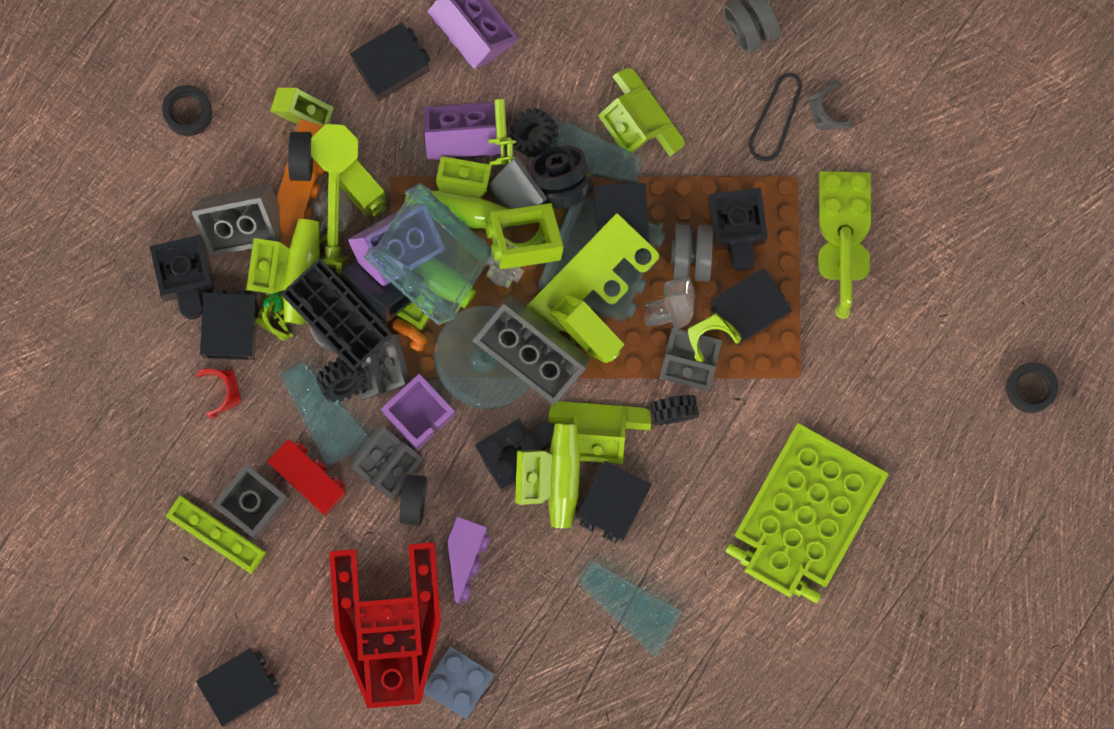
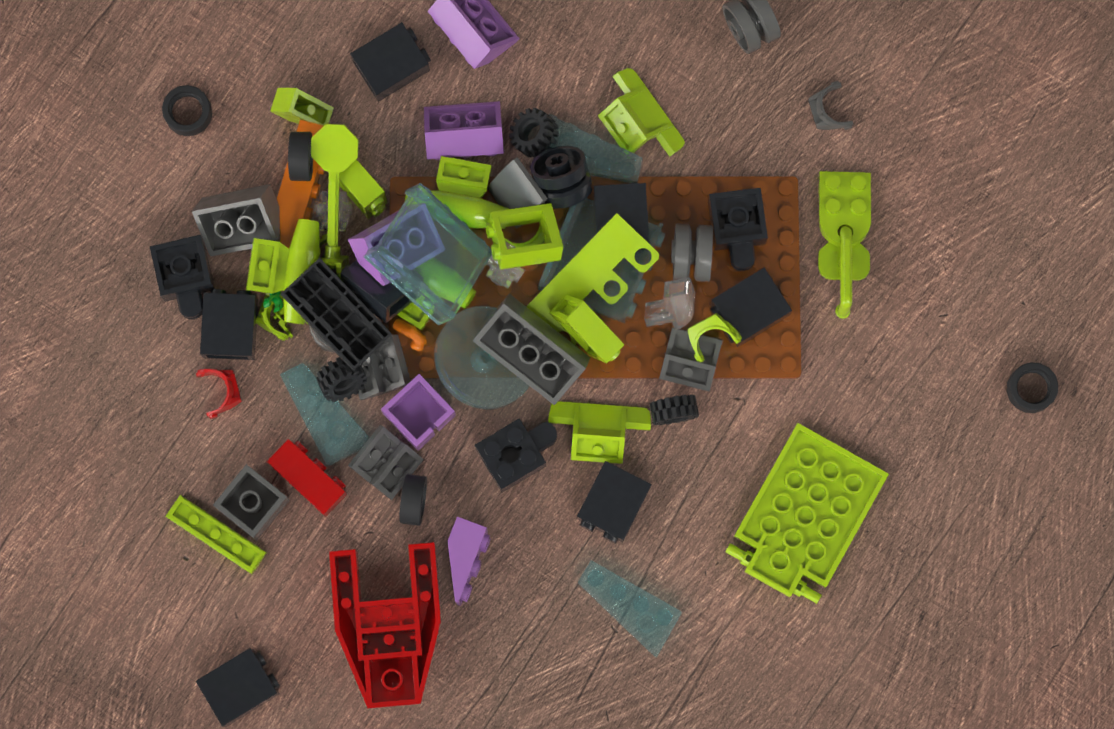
sand blue plate [424,647,495,720] -> none
lime piece [488,99,517,165] -> none
lime plate [515,421,580,528] -> none
black piece [749,73,802,162] -> none

